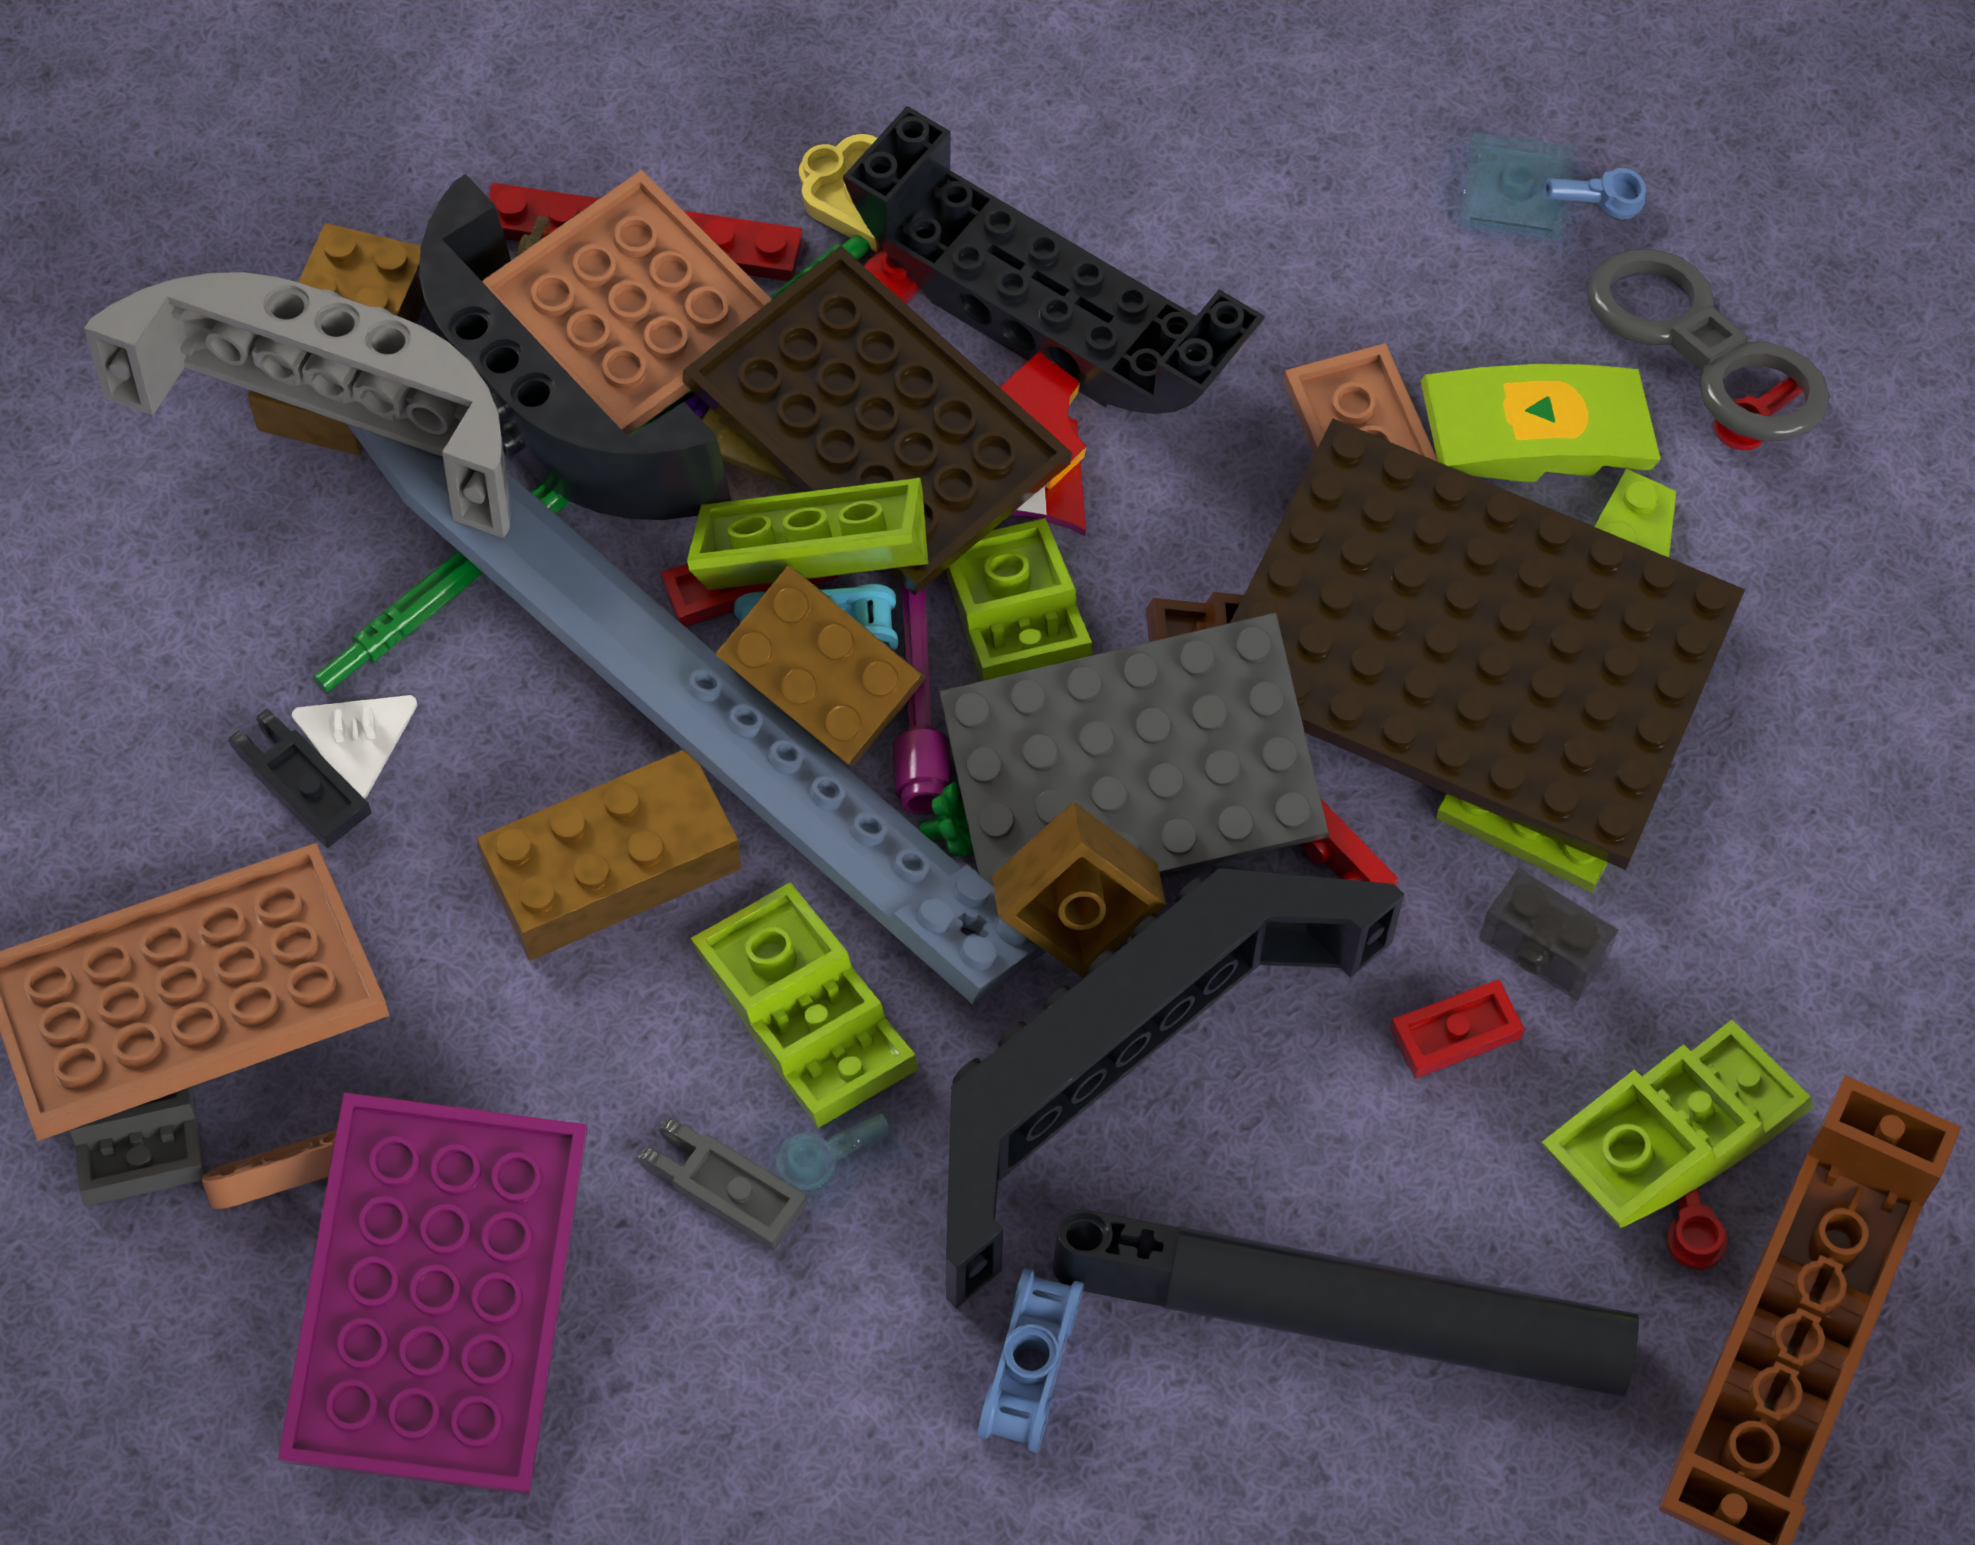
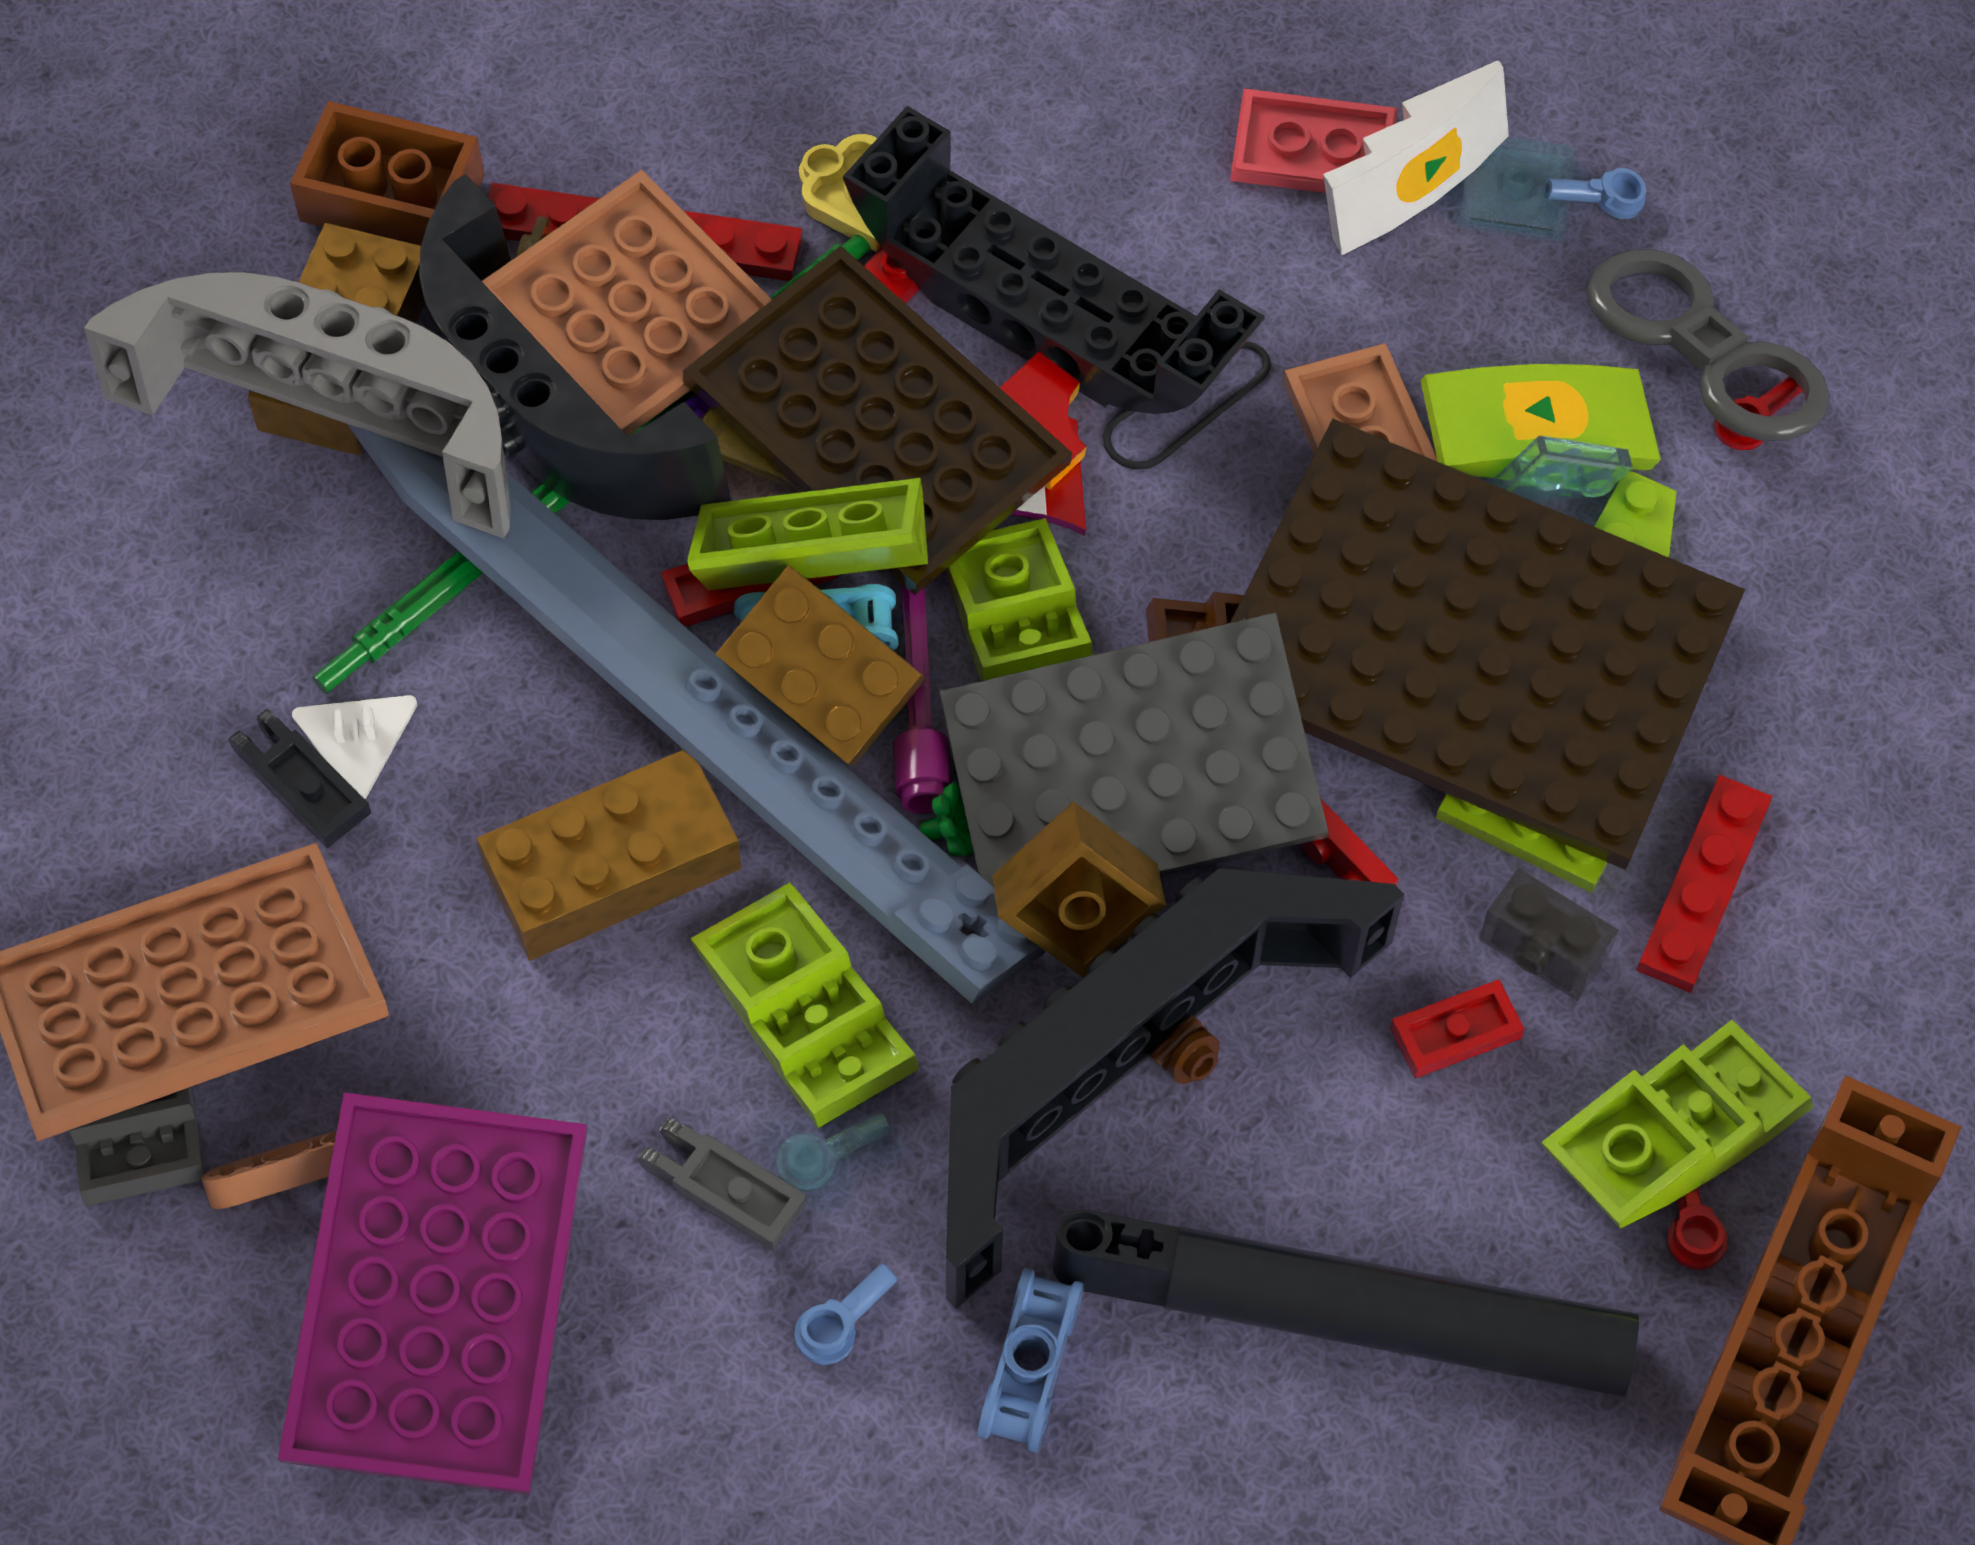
none -> dark orange brick [290,101,485,246]
none -> medium blue plate [794,1264,897,1365]
none -> black piece [1103,341,1271,470]
none -> reddish brown plate [1149,1013,1219,1084]
none -> coral tile [1230,88,1398,193]
none -> white slope [1323,60,1509,255]
none -> clear light blue wing [1490,435,1633,504]
none -> red plate [1636,774,1773,993]

